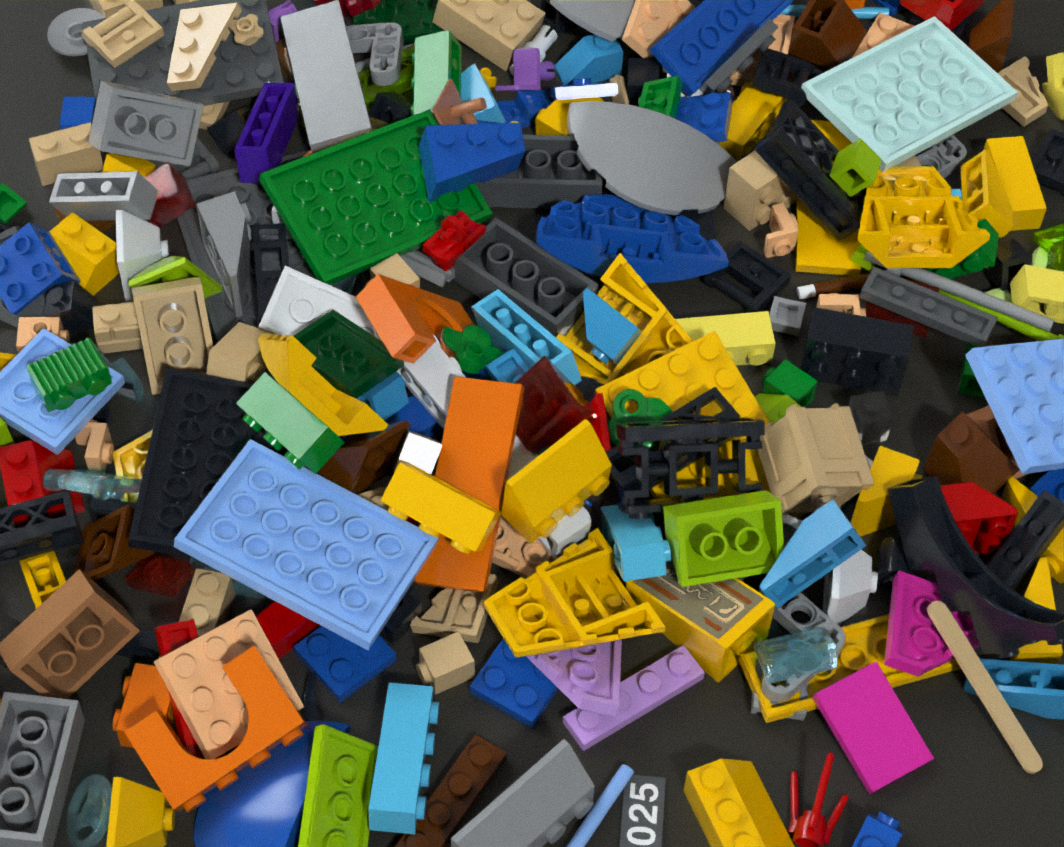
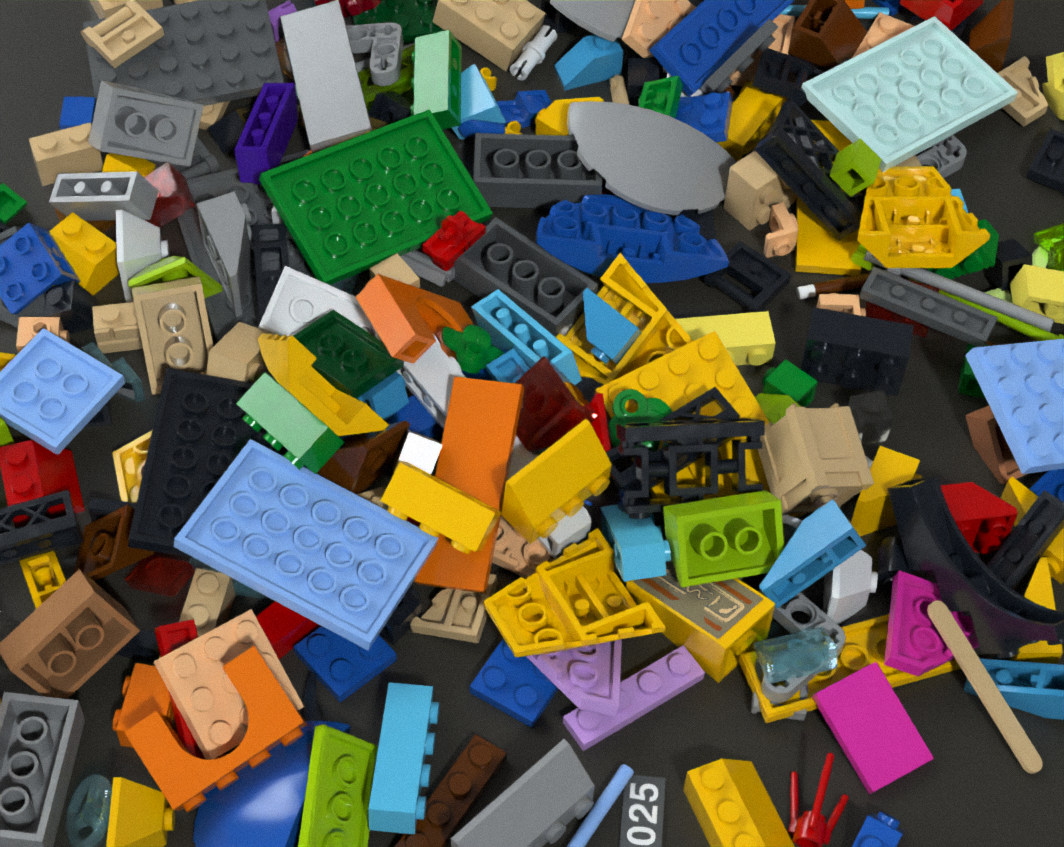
green brick [26,338,112,413] -> none
clear light blue plate [43,469,141,500] -> none
light grey dish [47,8,104,56] -> none
light nougat bracket [75,420,114,477] -> none
wing [166,2,242,91] -> none
tan plate [229,14,264,46] -> none
tan brick [416,631,475,695] -> none
blue wedge [418,123,526,202] -> none
nougat shield [432,79,487,125] -> none
medium lavender bracket [495,48,555,91] -> none
plate [549,78,618,100] -> none
light grey plate [769,296,806,336] -> none
reddish brown slope [923,411,1020,494] -> none
yellow slope [961,149,1013,238] -> none
yellow brick [983,136,1047,231] -> none

